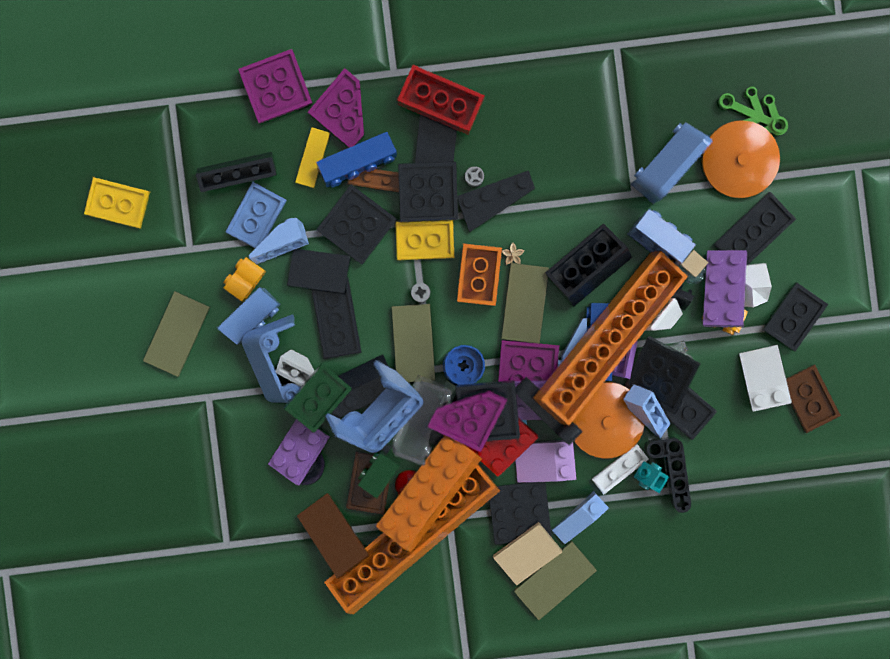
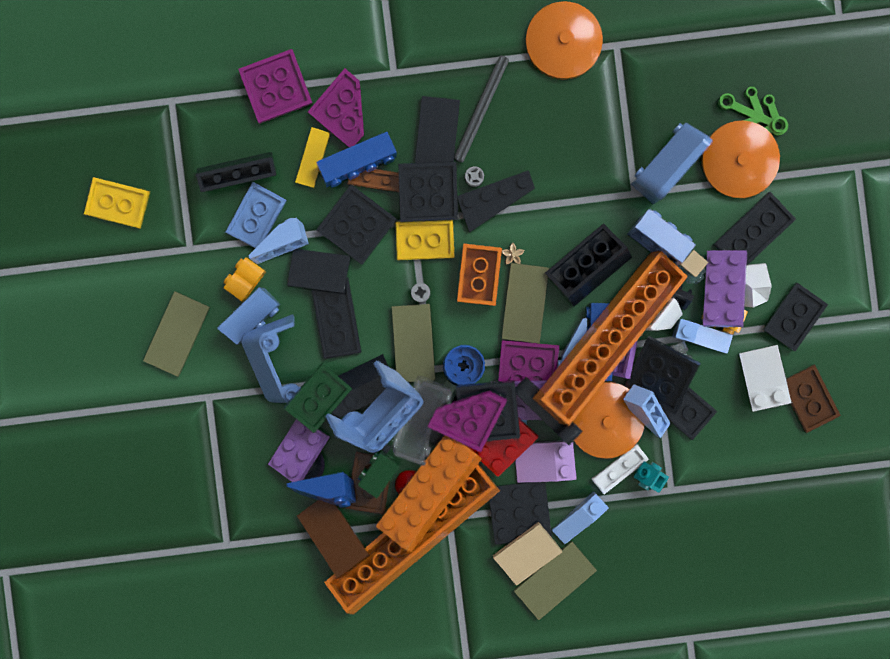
white slope [276,349,314,387] -> none
red brick [397,65,485,135] -> none
black beam [644,437,691,513] -> none
none -> blue slope [287,472,356,508]
none -> dark grey axle [454,56,509,163]
none -> orange dish [526,1,603,79]
none -> light blue slope [672,319,733,354]

